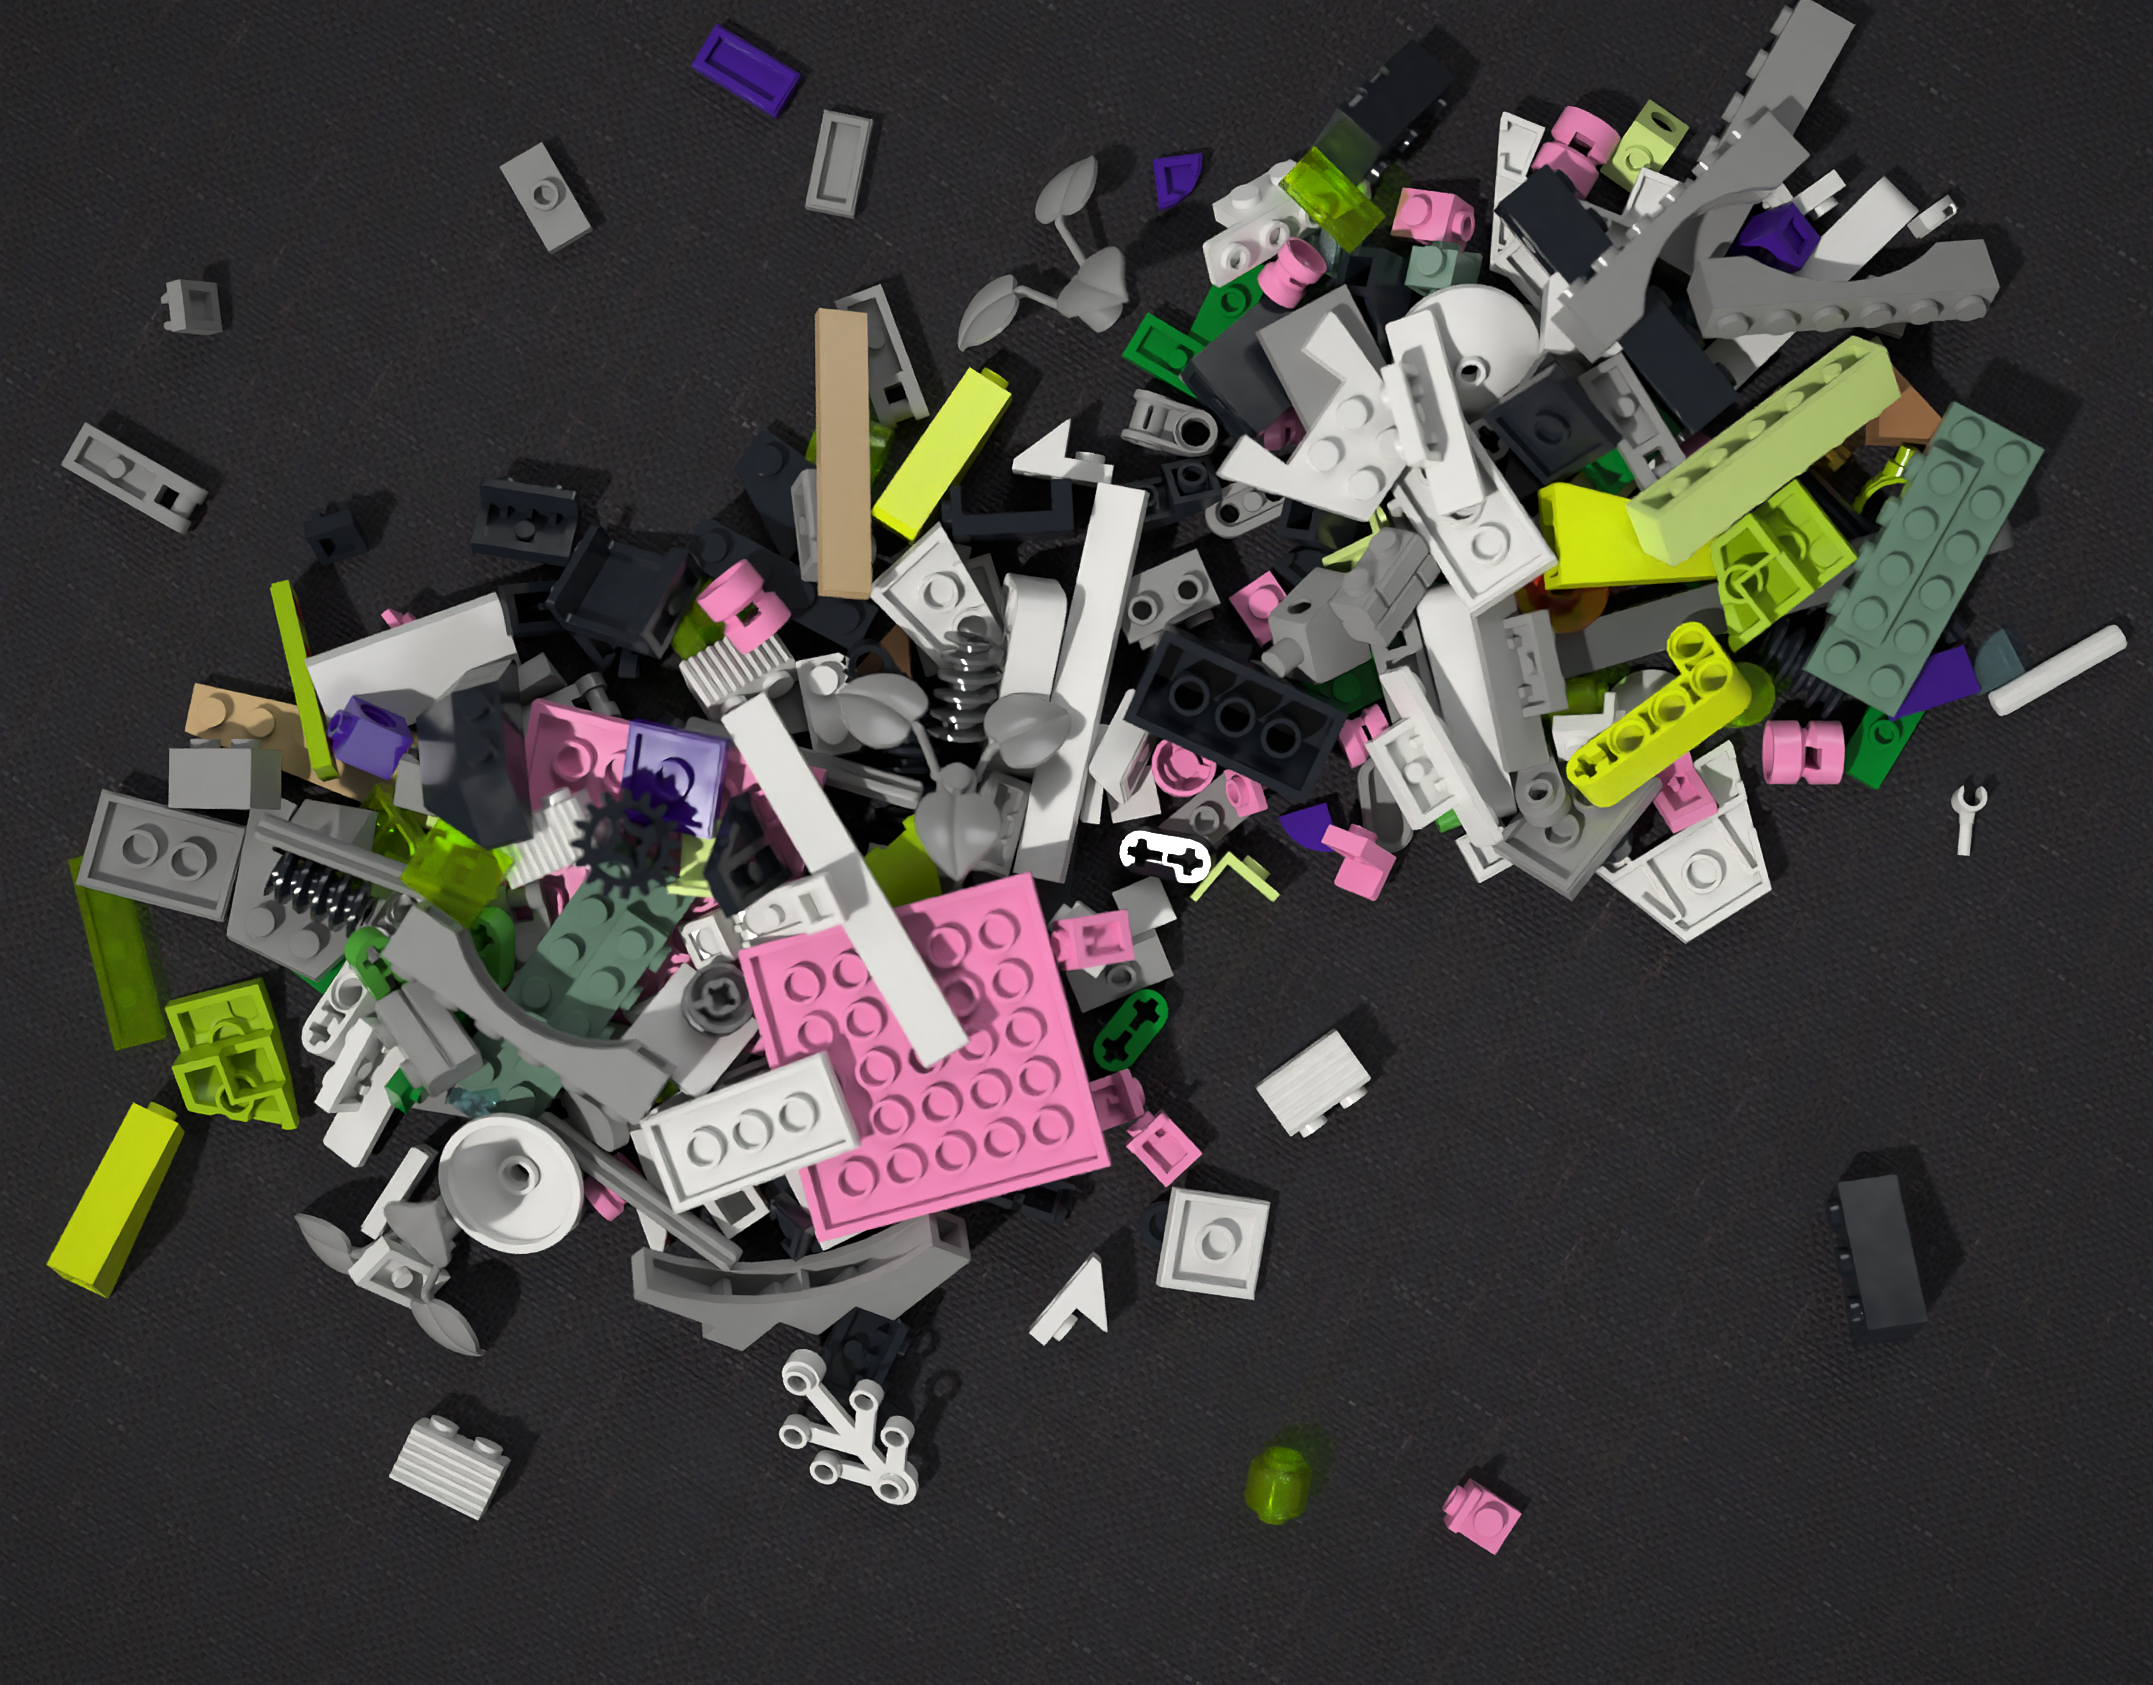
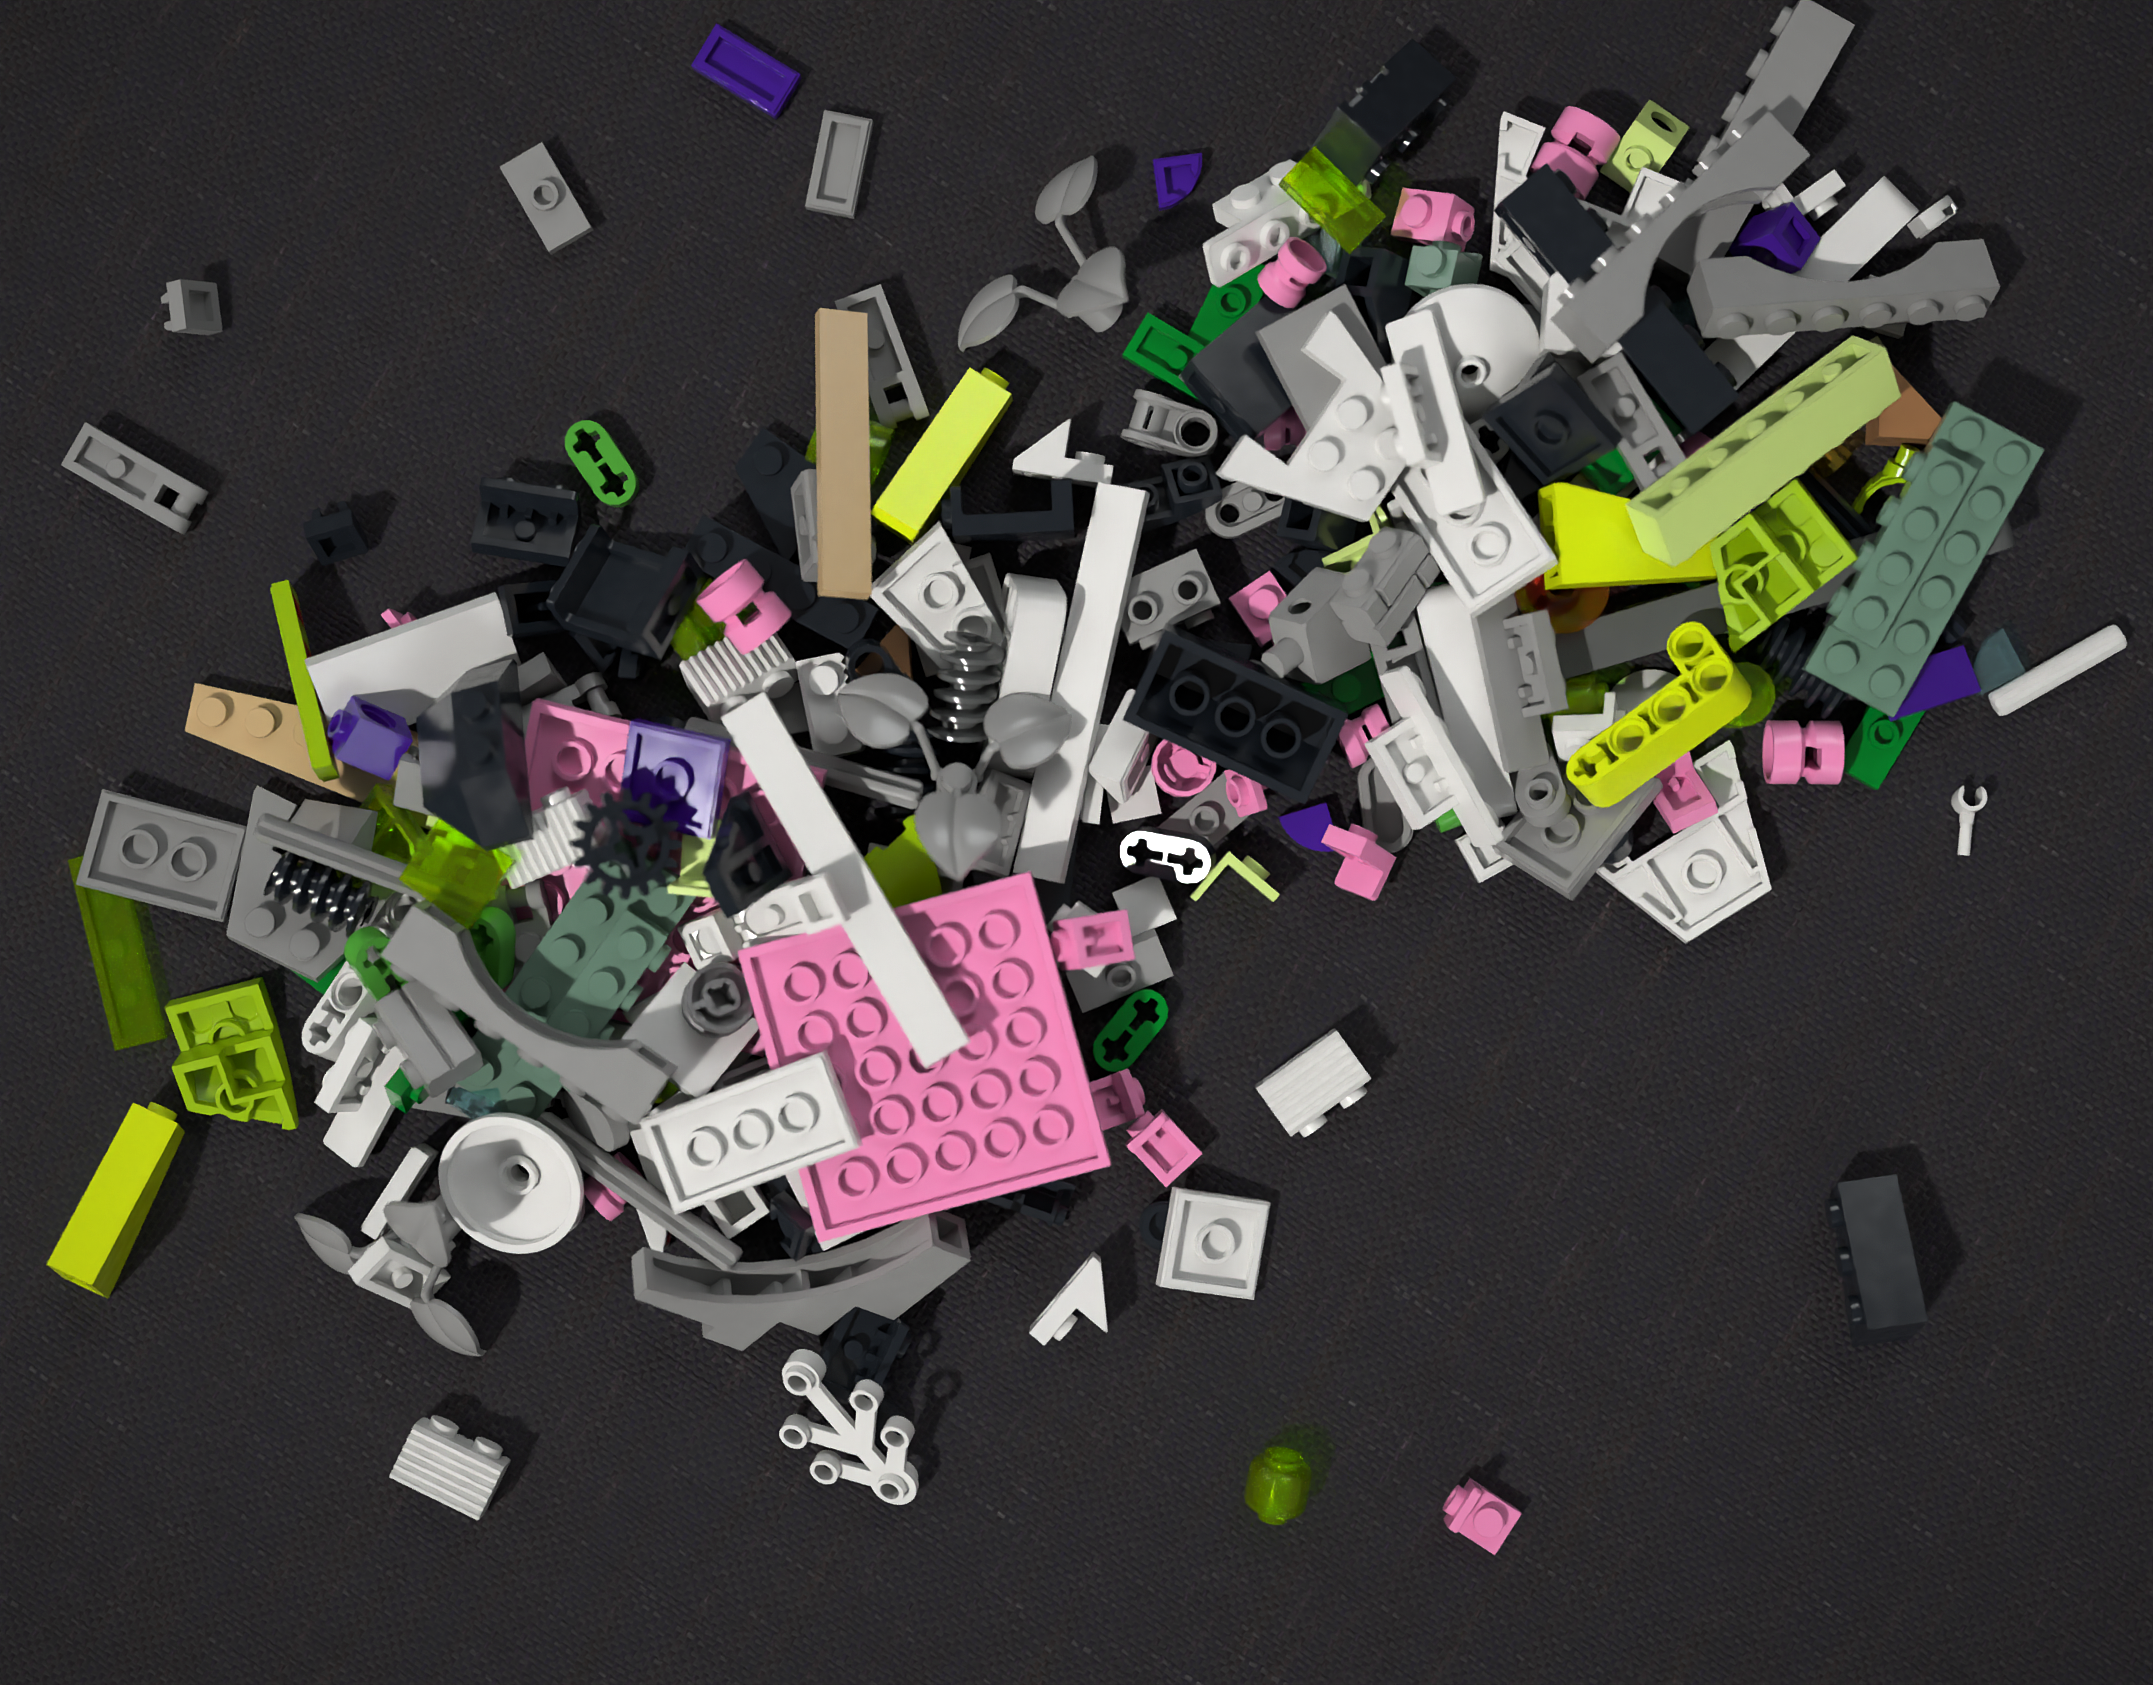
light grey brick [168,739,282,810] -> none
none -> bright green beam [565,420,639,507]

